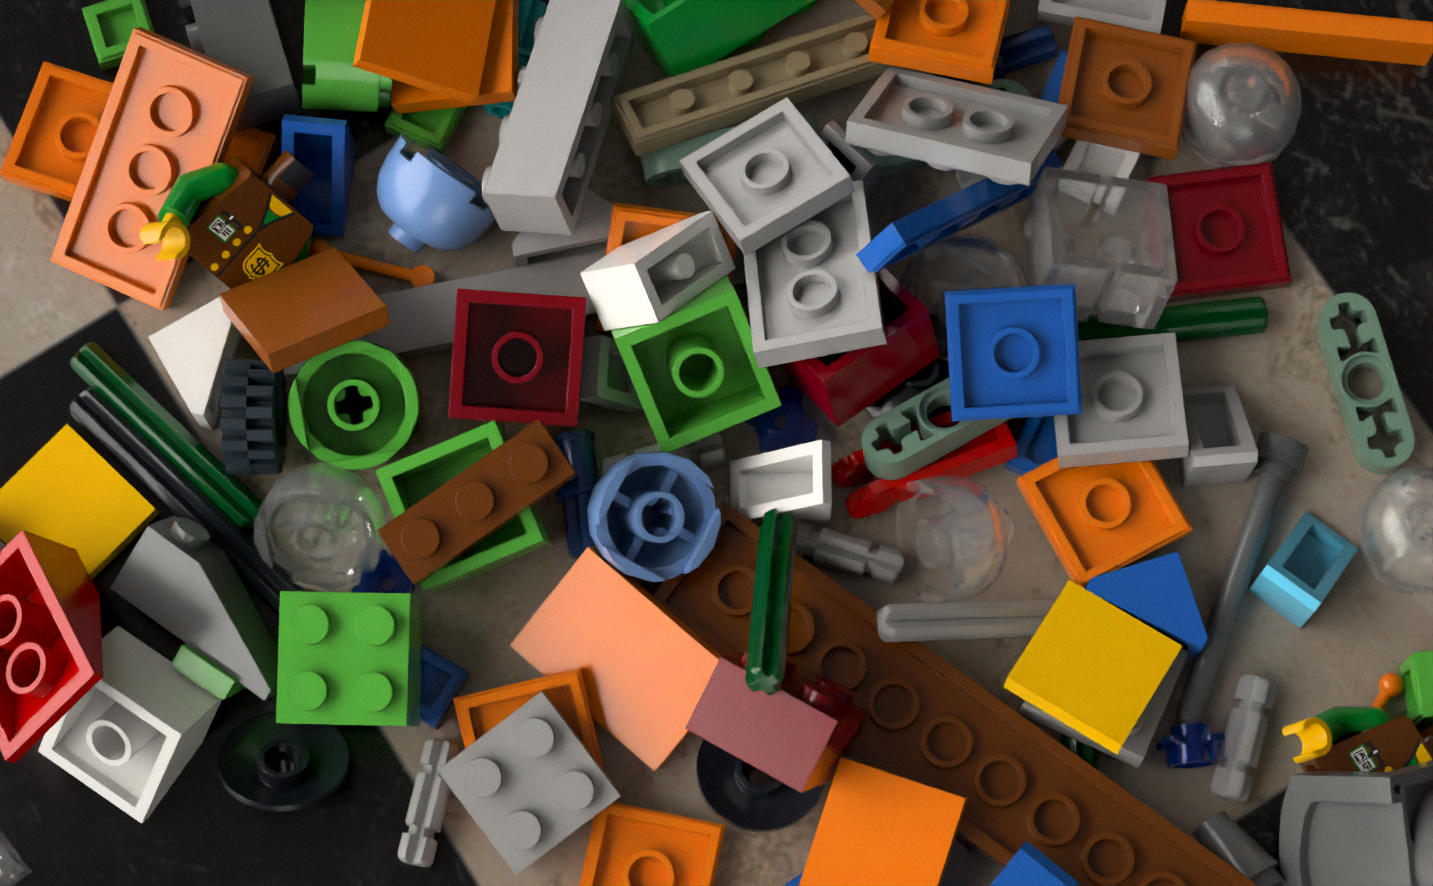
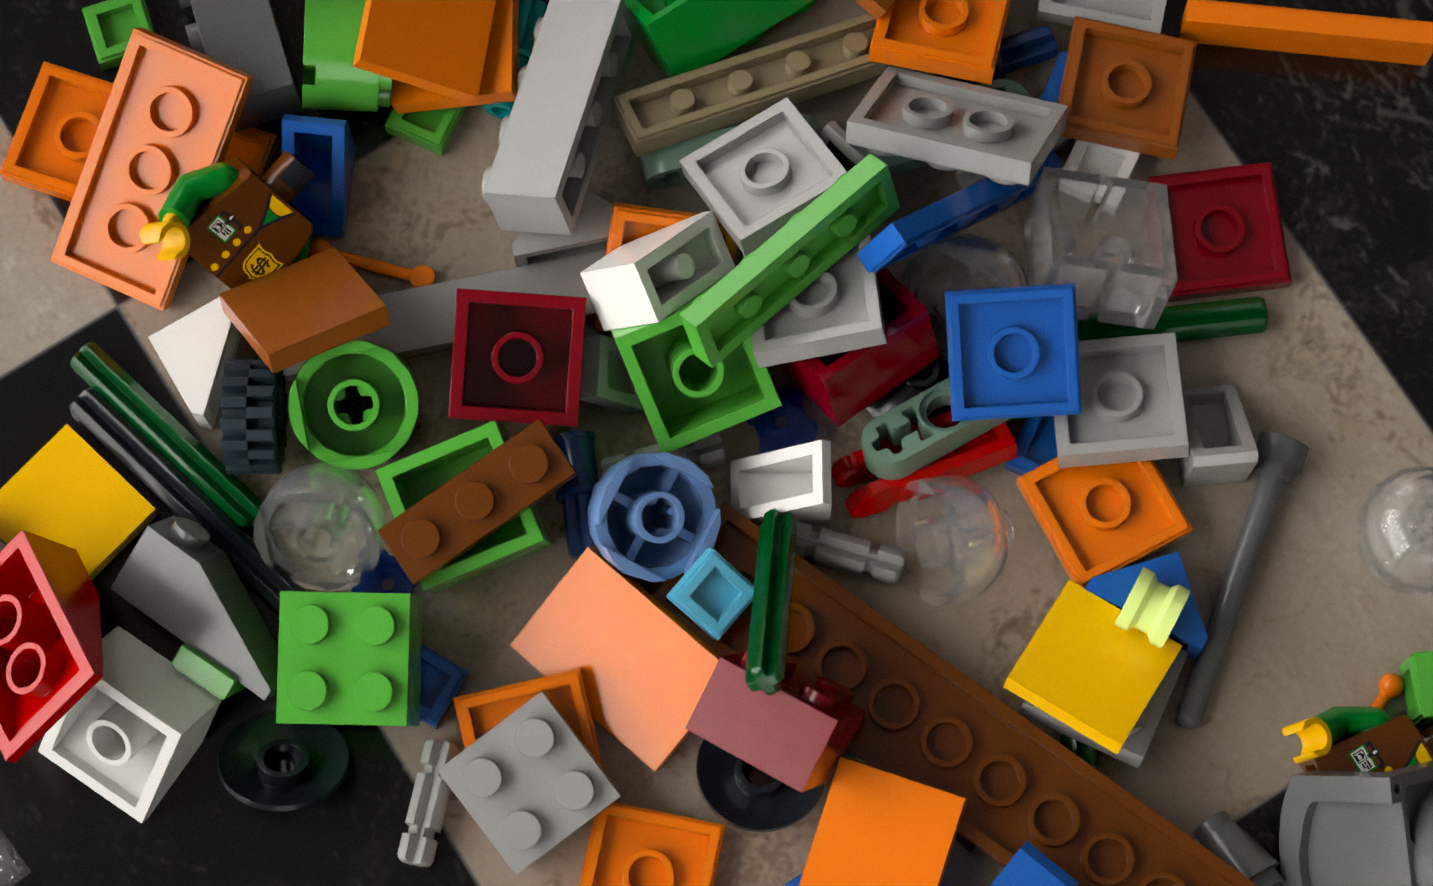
medium blue cylinder [376,134,496,253] -> none
light grey axle [876,599,1055,642] -> none
clear blue plate [1156,723,1226,769] -> none
clear cylinder [1181,42,1302,168] -> none
light grey axle [1210,675,1277,802] -> none
medium azure slope [1248,511,1359,629] -> none
sand green beam [1315,292,1415,474] -> none
none -> medium azure tile [665,548,754,640]
none -> bright green plate [679,153,900,368]
none -> yellowish green wheel [1114,567,1191,649]

